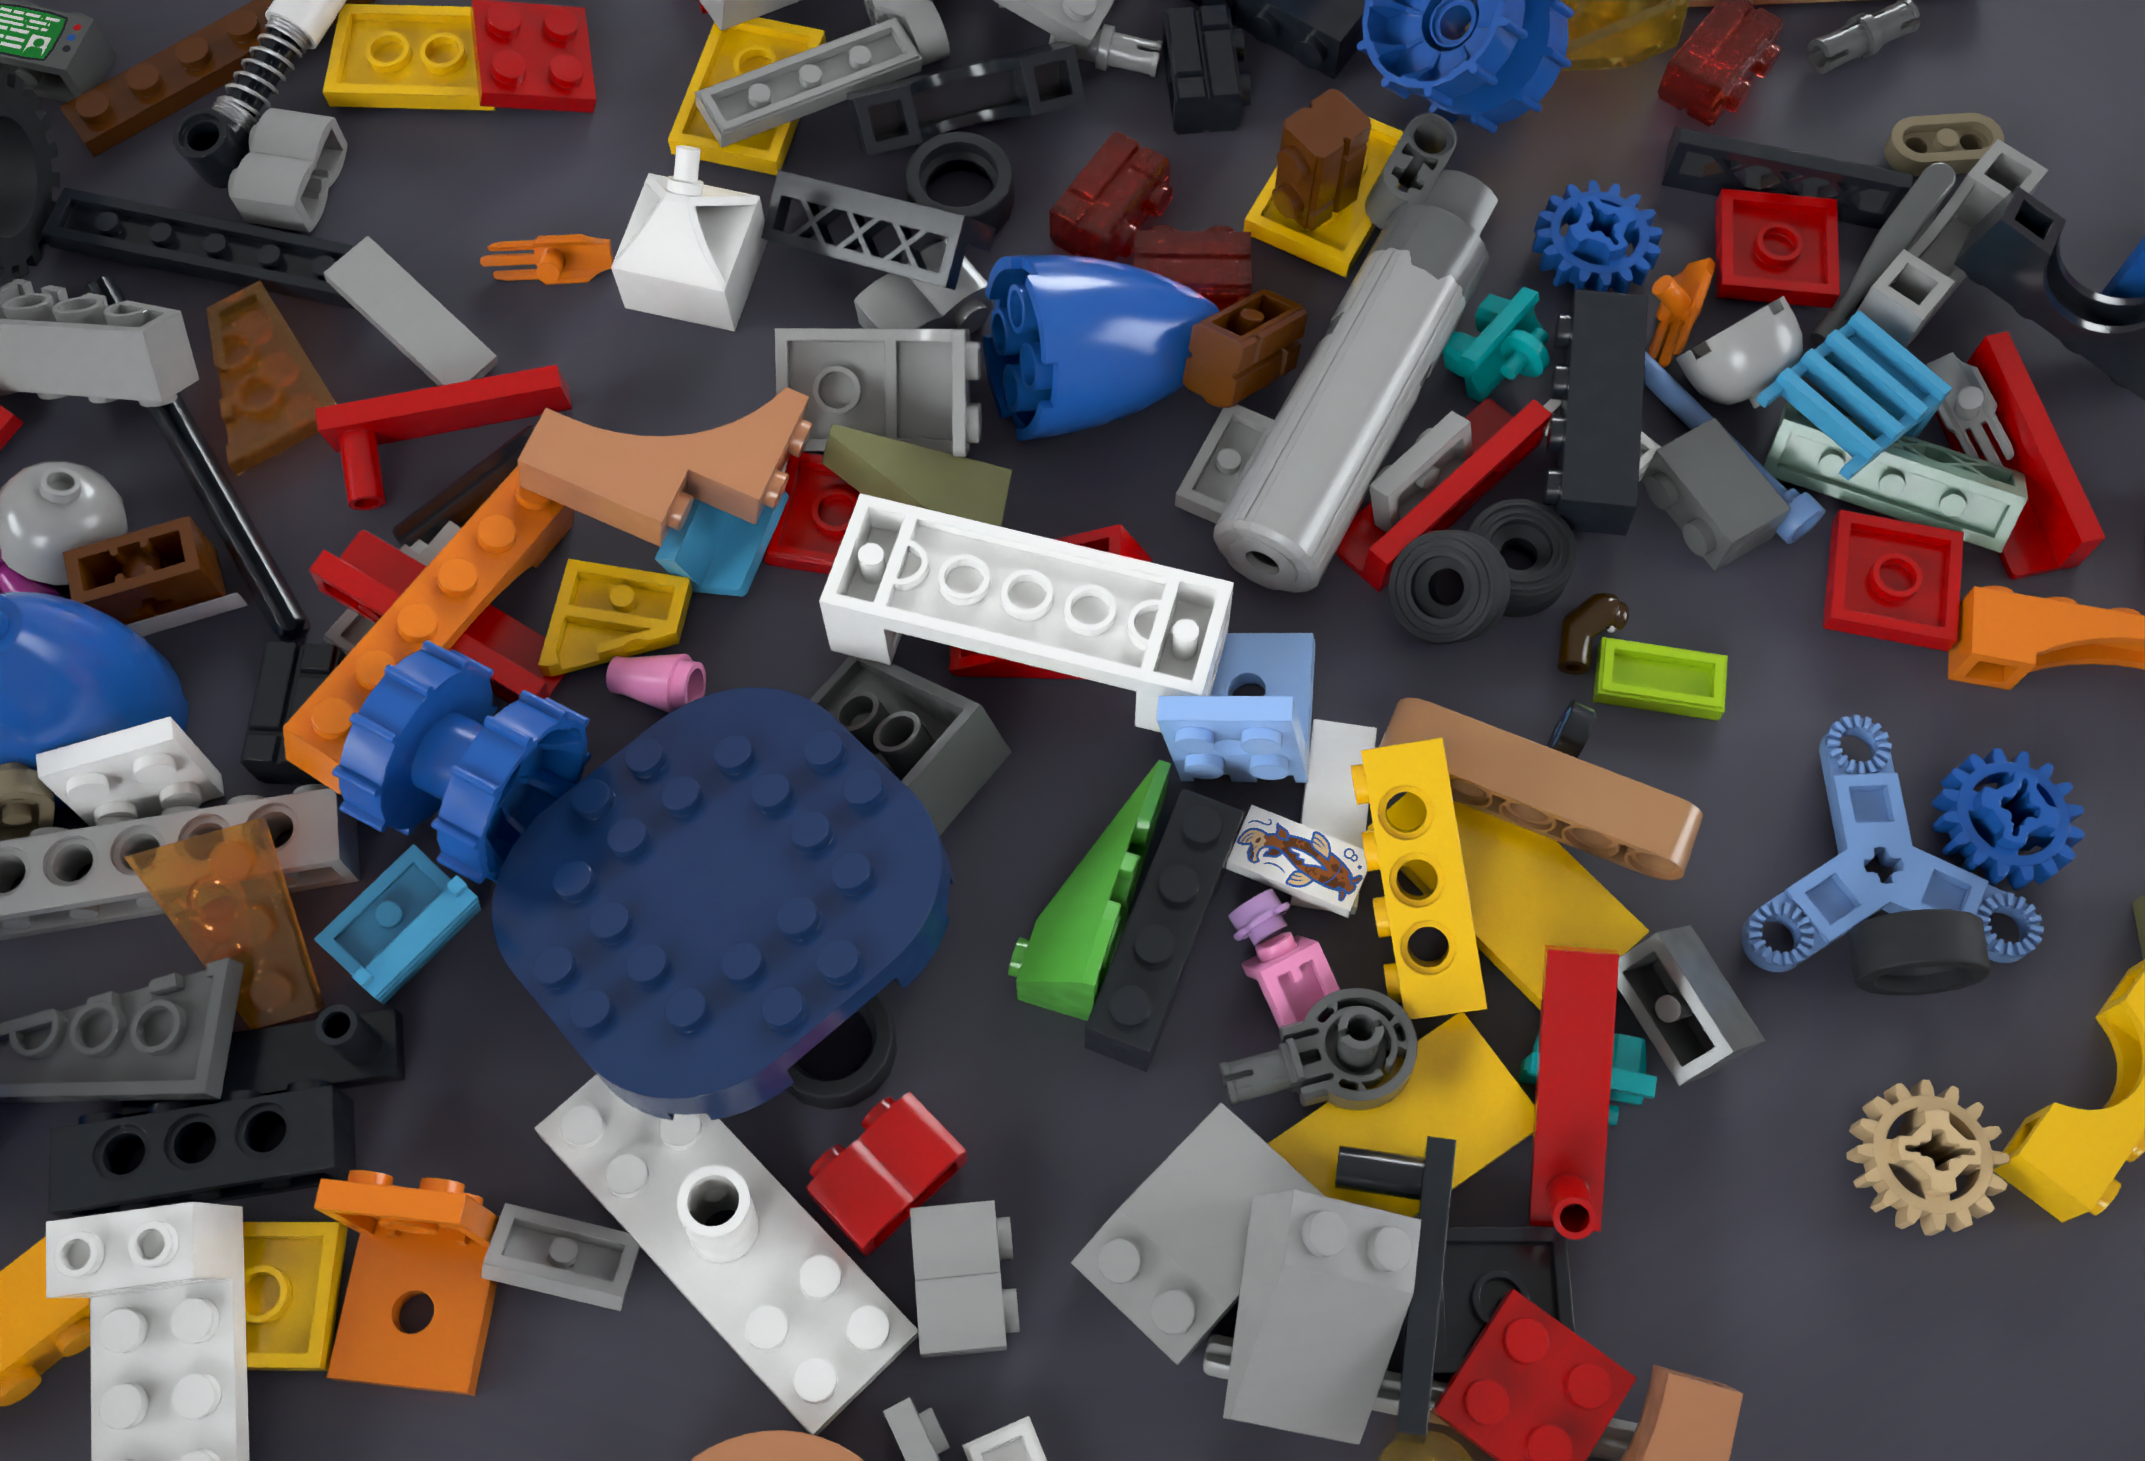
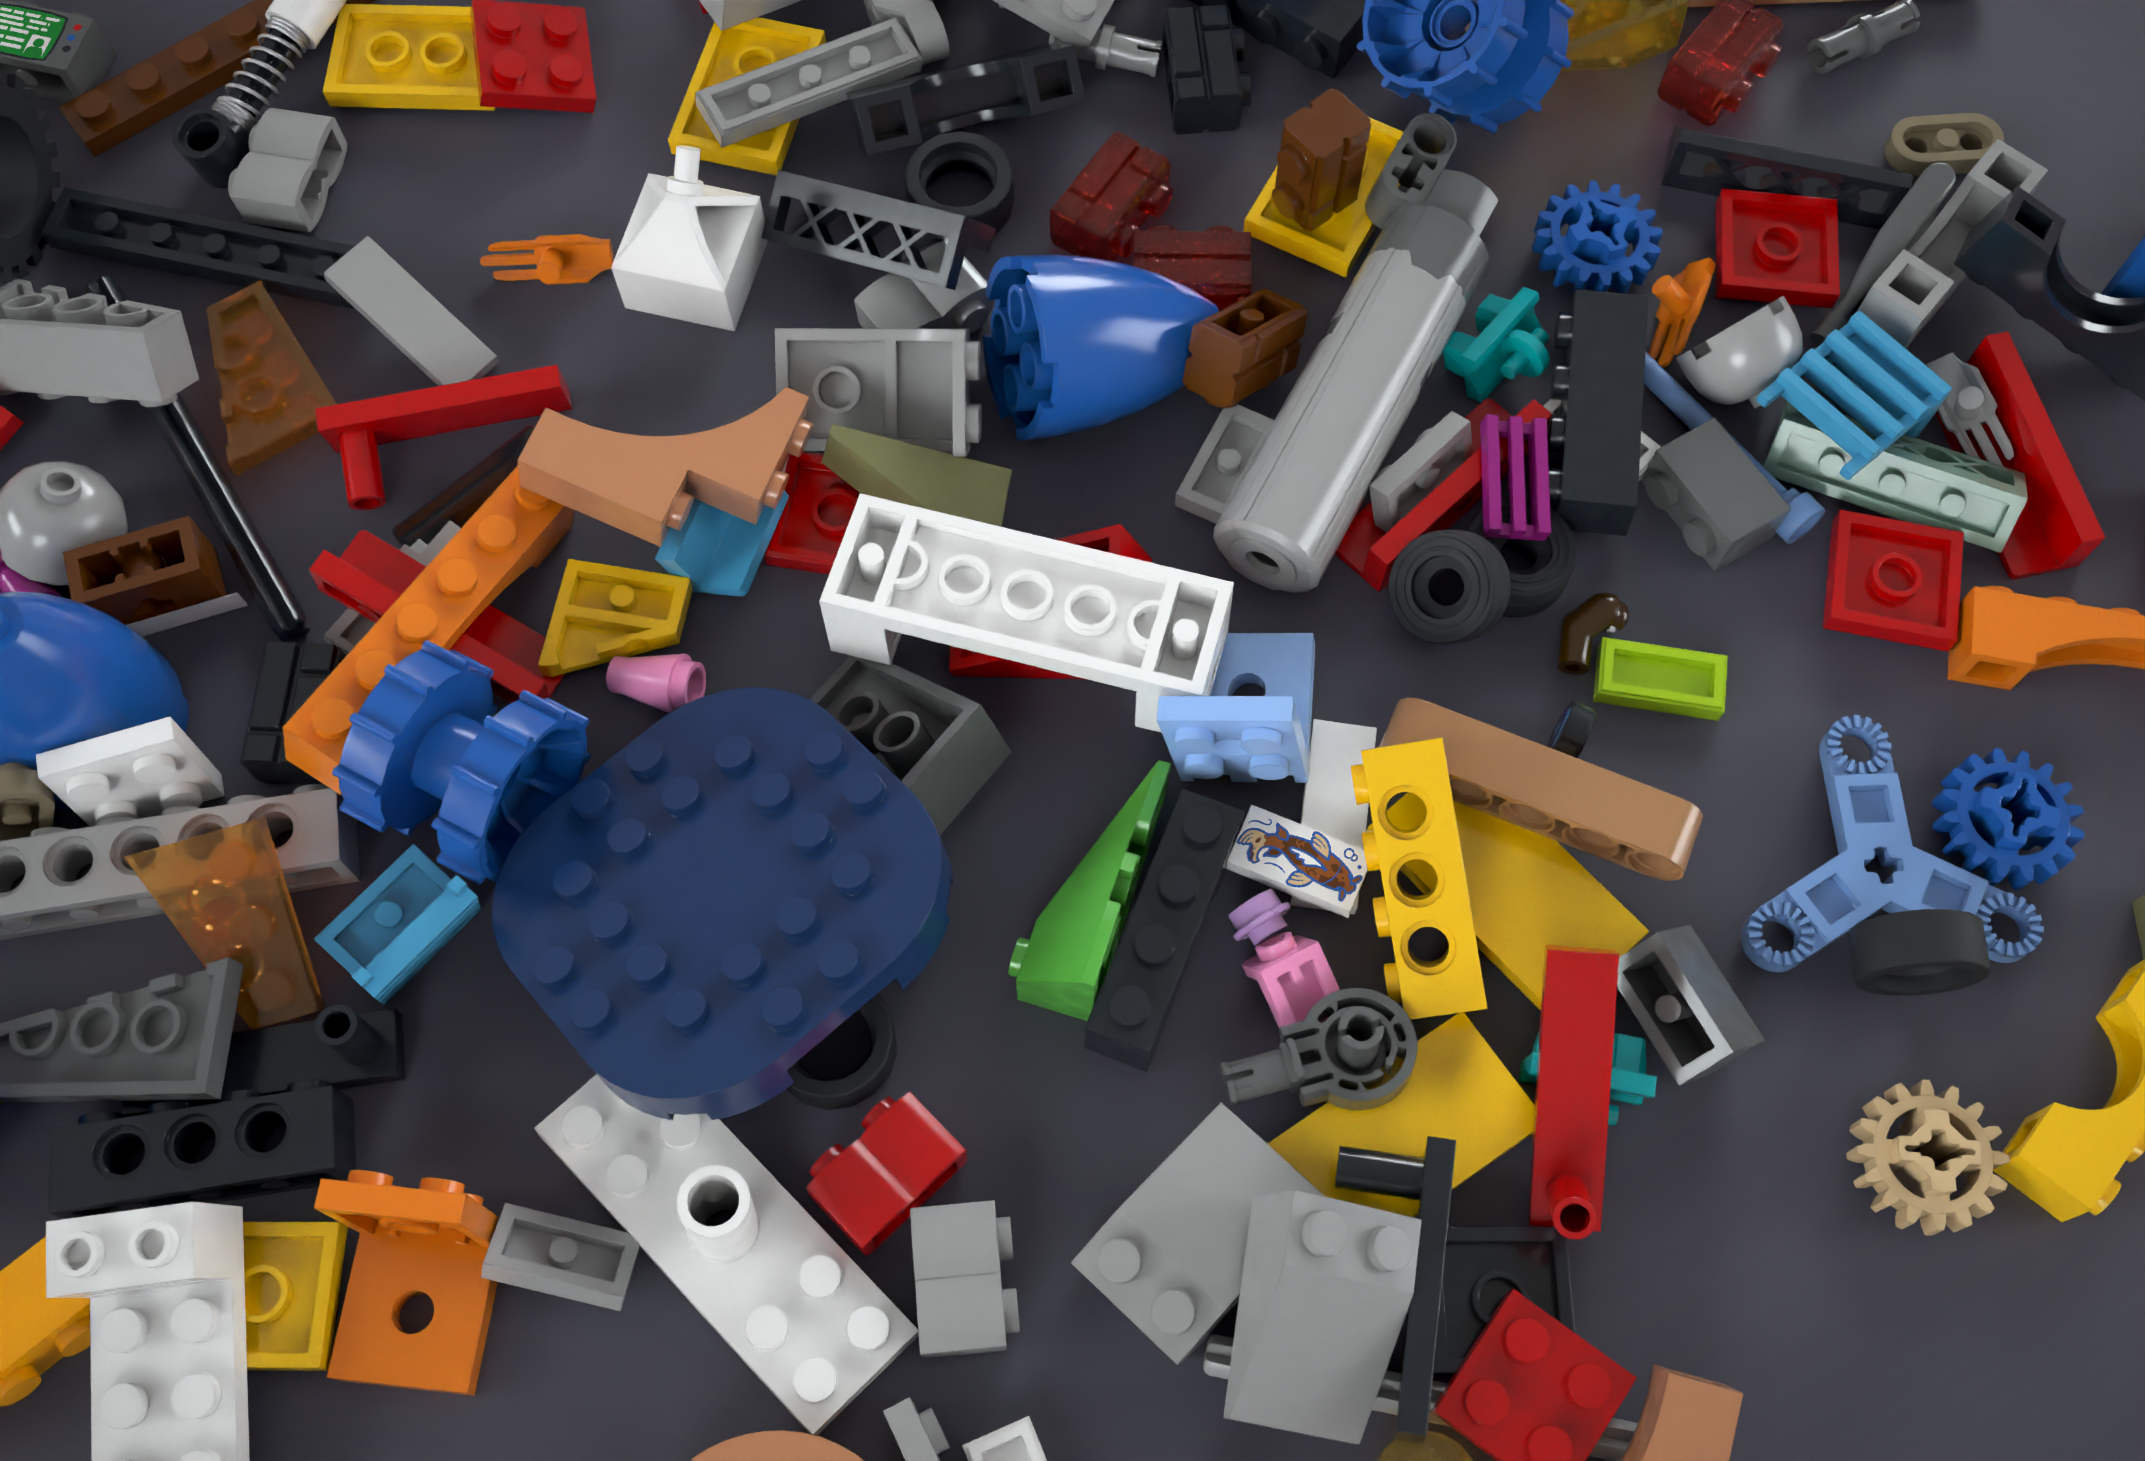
none -> magenta tile [1480,414,1551,541]

